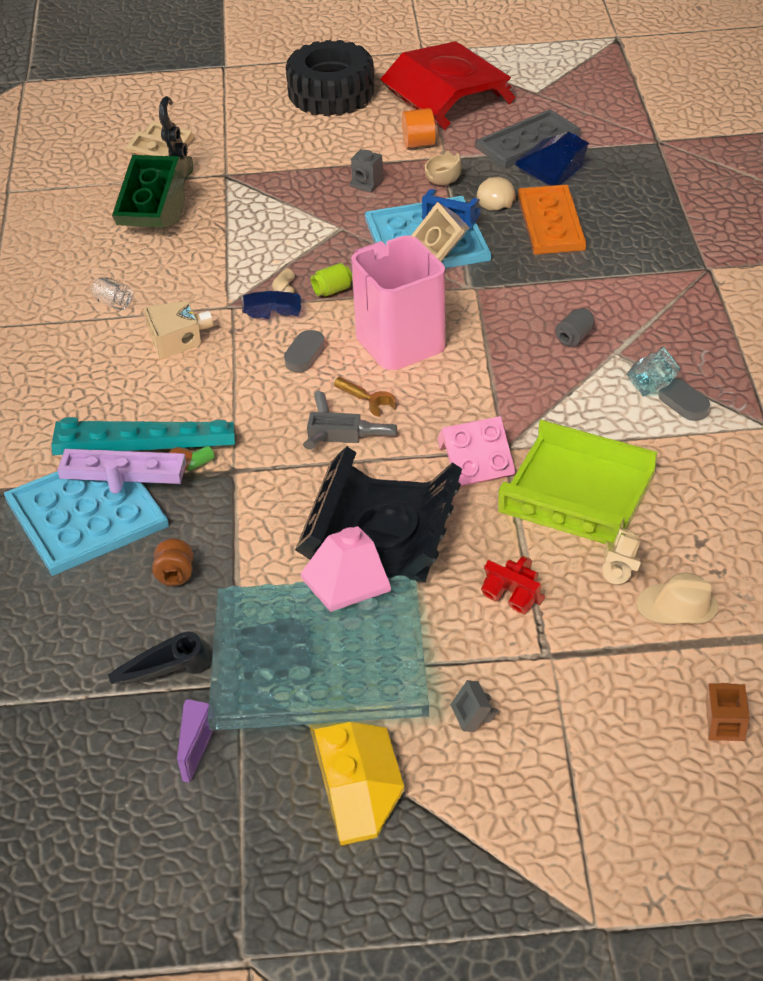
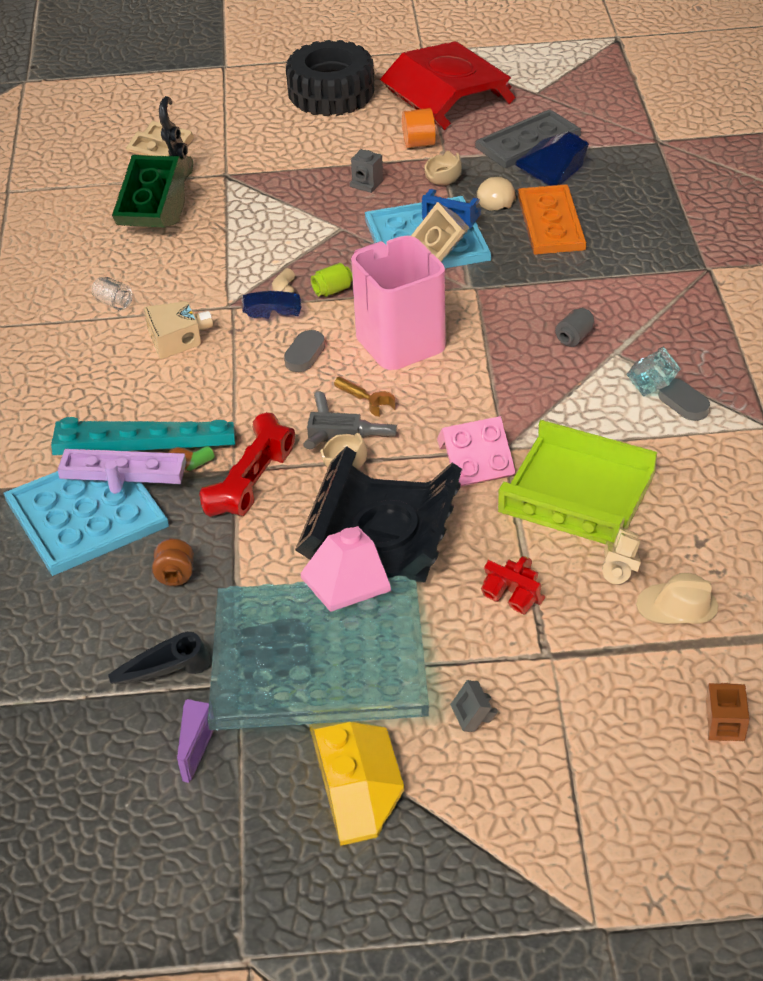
none -> red plate [199,412,295,517]
none -> tan hair [320,433,367,469]

